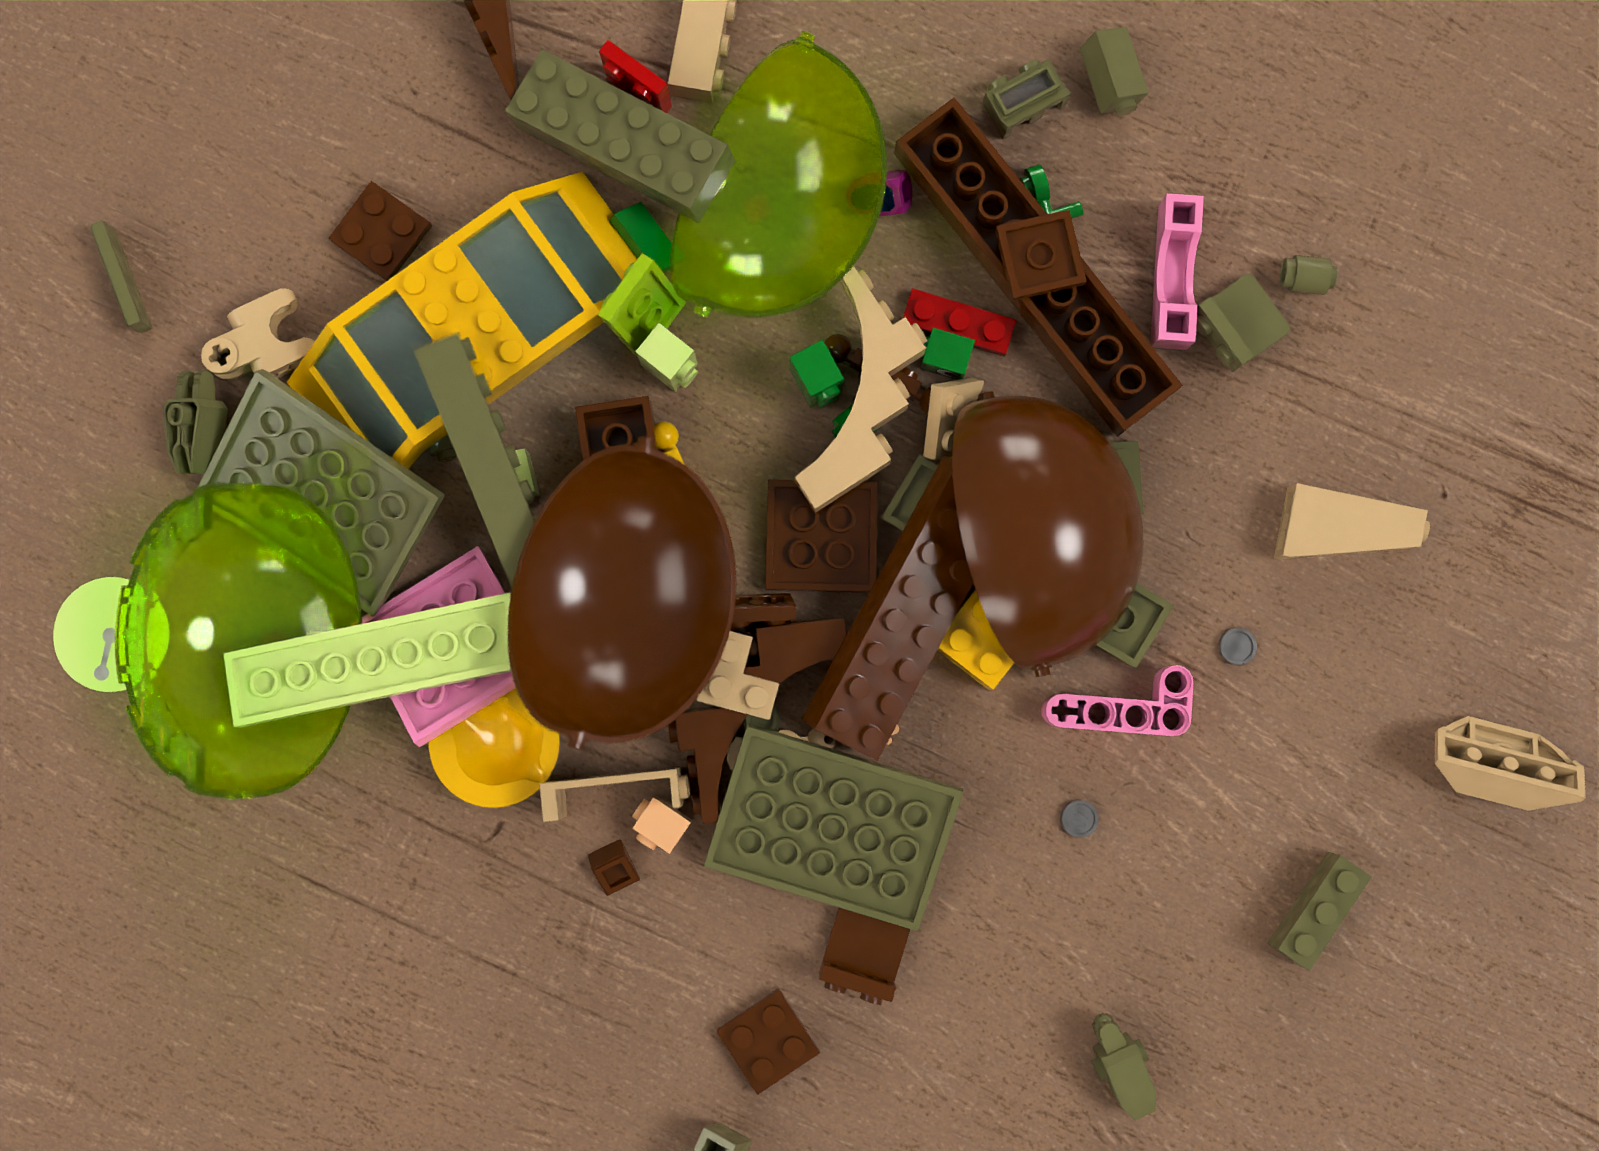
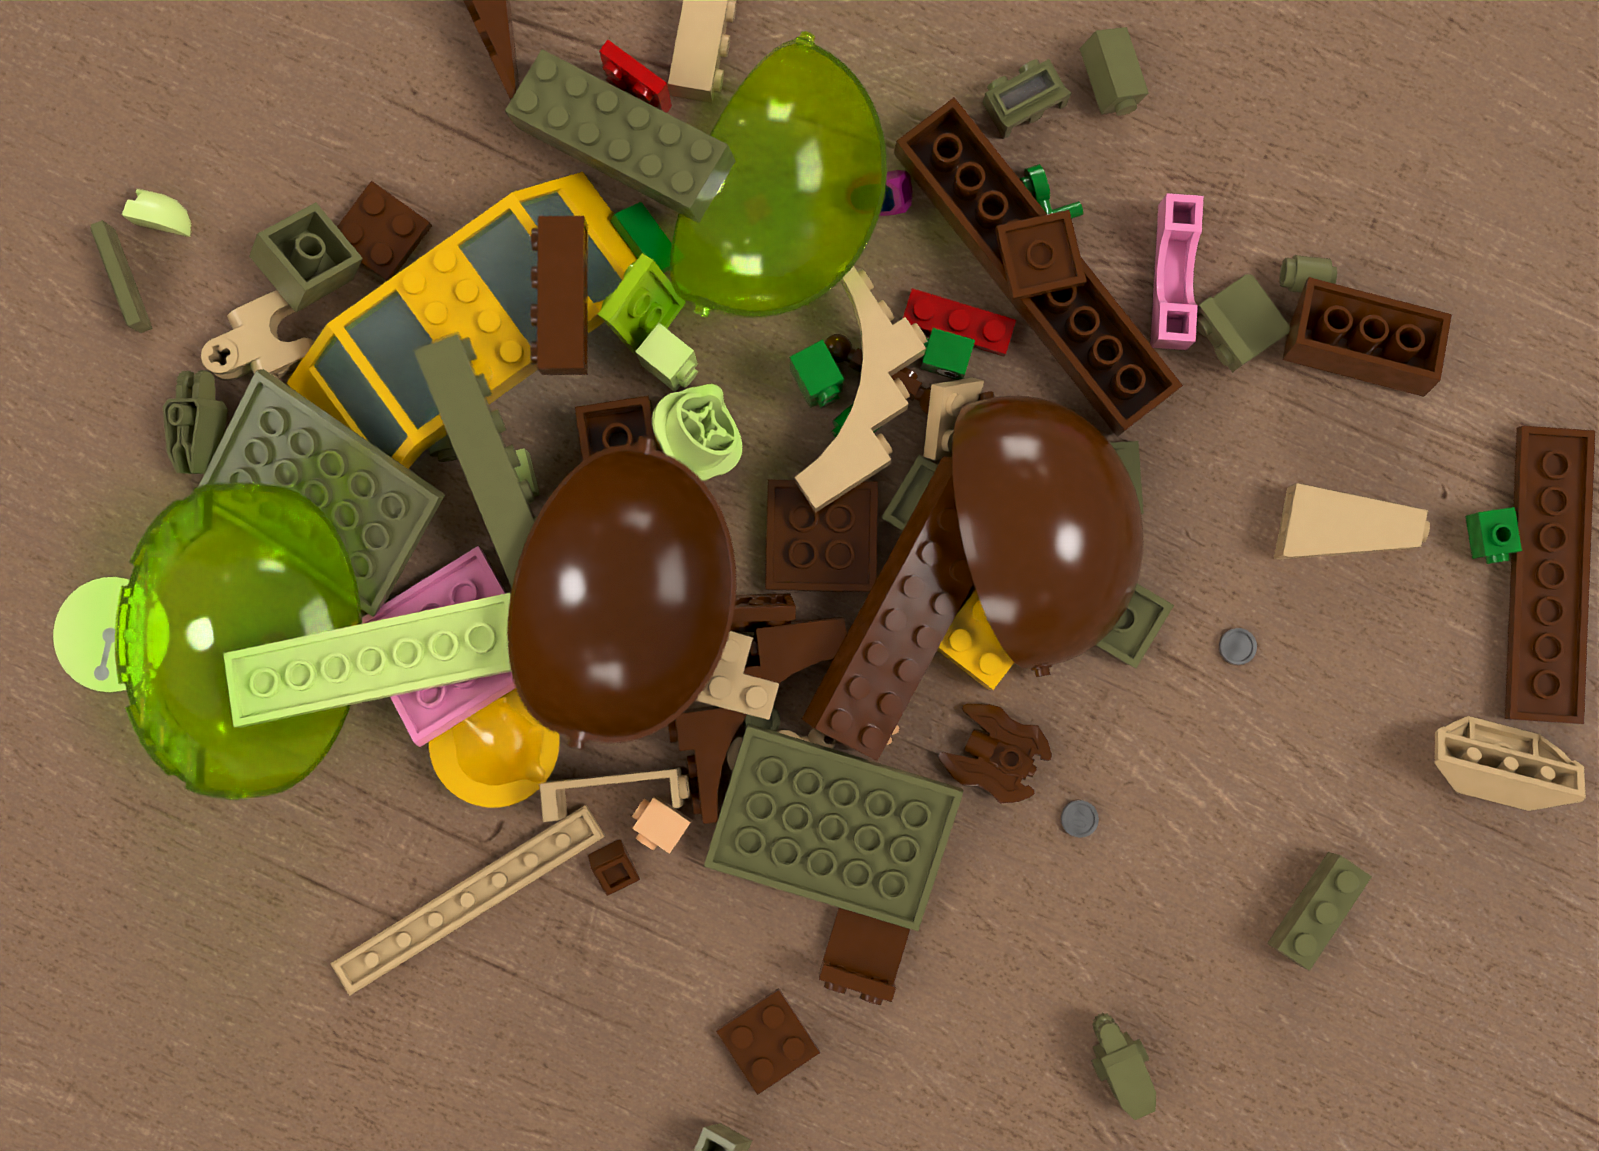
bright pink beam [1041,665,1194,736] -> none
none -> yellowish green brick [122,189,191,237]
none -> olive brick [249,202,363,312]
none -> tan tile [331,805,605,996]
none -> reddish brown brick [530,216,588,375]
none -> yellowish green piece [652,384,742,481]
none -> reddish brown piece [939,704,1052,804]
none -> reddish brown slope [1282,277,1452,397]
none -> green brick [1465,507,1522,564]
none -> reddish brown plate [1505,426,1595,724]

